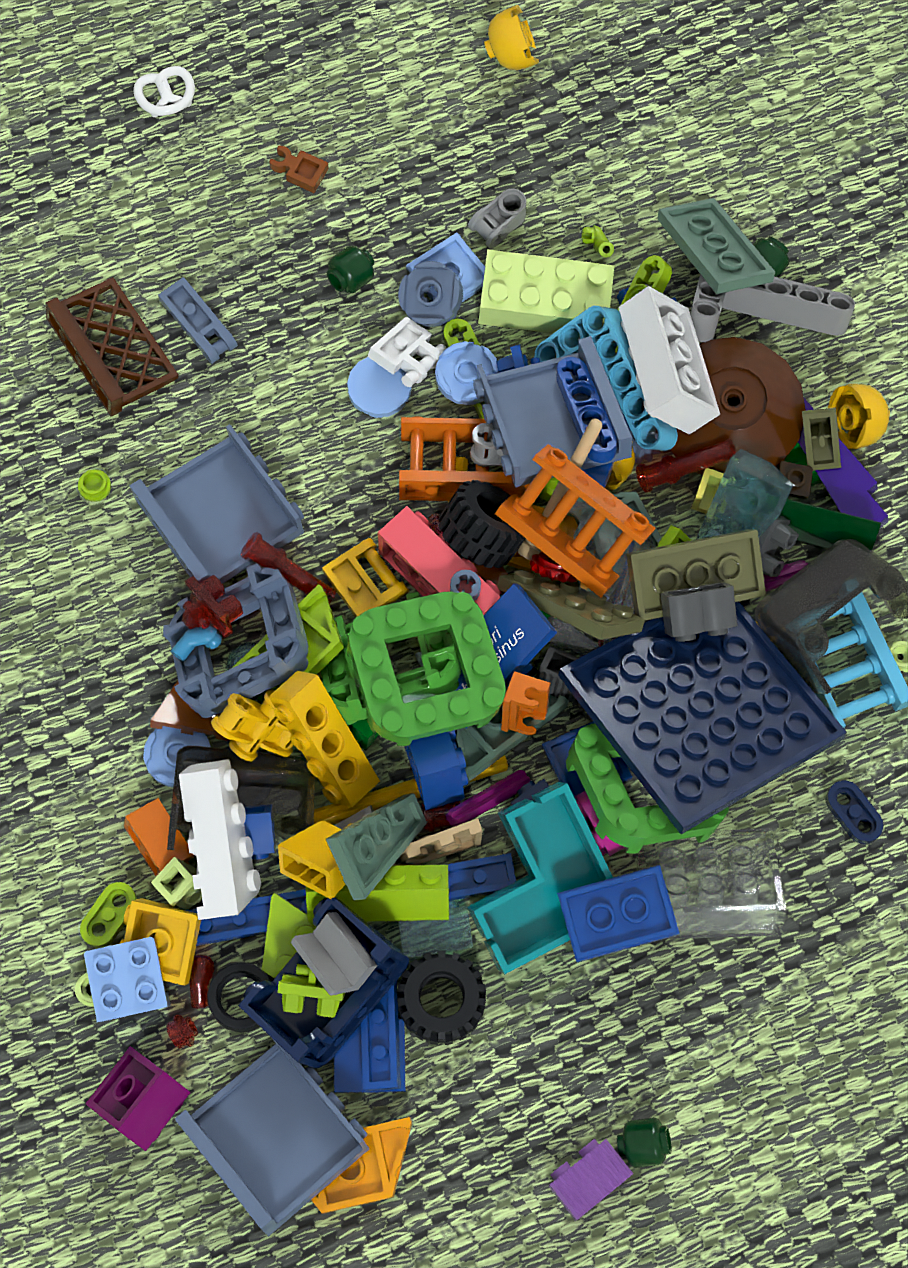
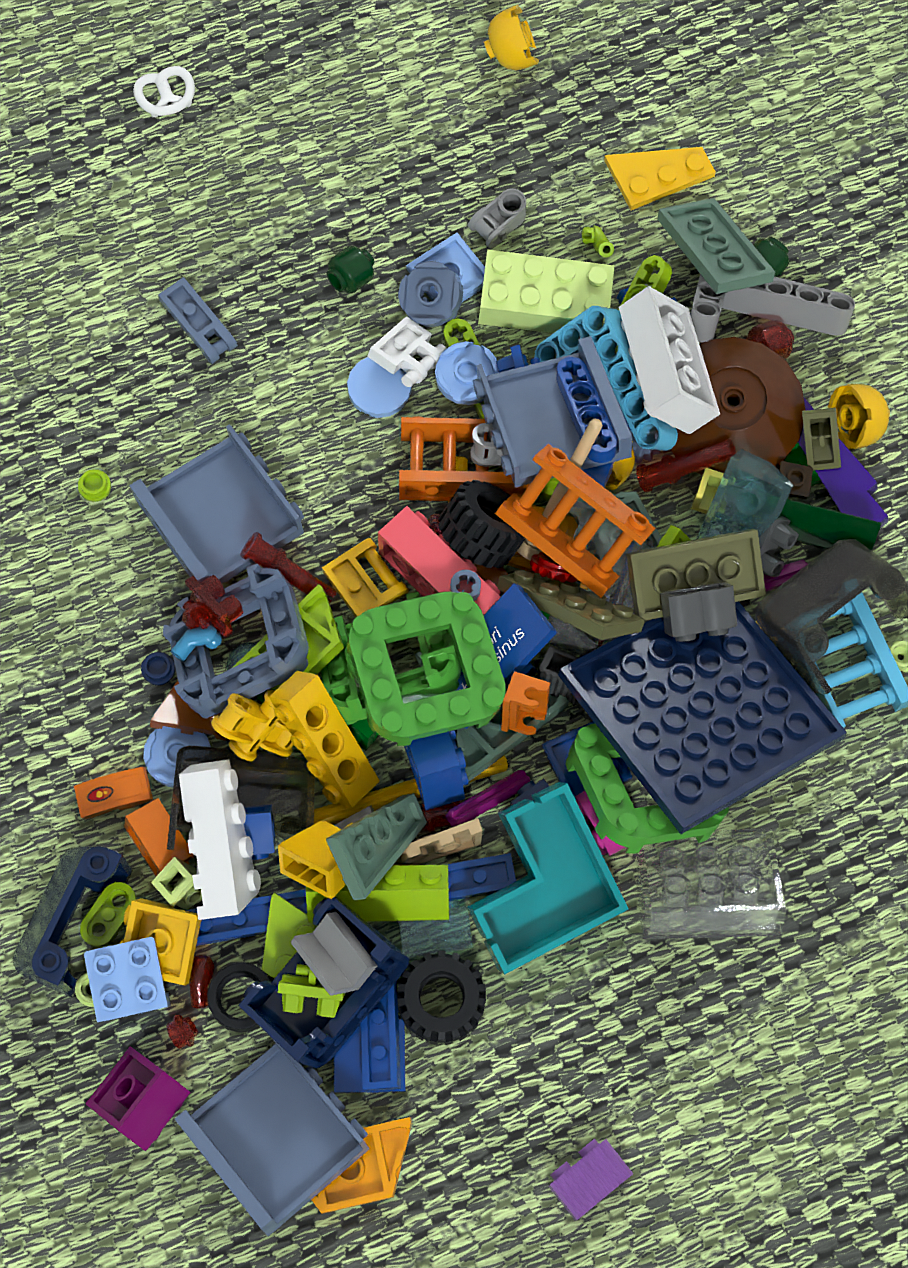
reddish brown fence [46,277,179,417] -> none
dark orange plate [269,146,329,193] -> none
blue tile [557,865,680,963] -> none
dark green head [617,1117,672,1168] -> none
dark blue plate [826,780,884,844] -> none
none -> dark blue windscreen [13,846,133,997]
none -> orange slope [74,767,153,819]
none -> dark blue plate [141,652,175,685]
none -> yellow wing [604,147,716,210]
none -> clear red head [746,320,794,359]

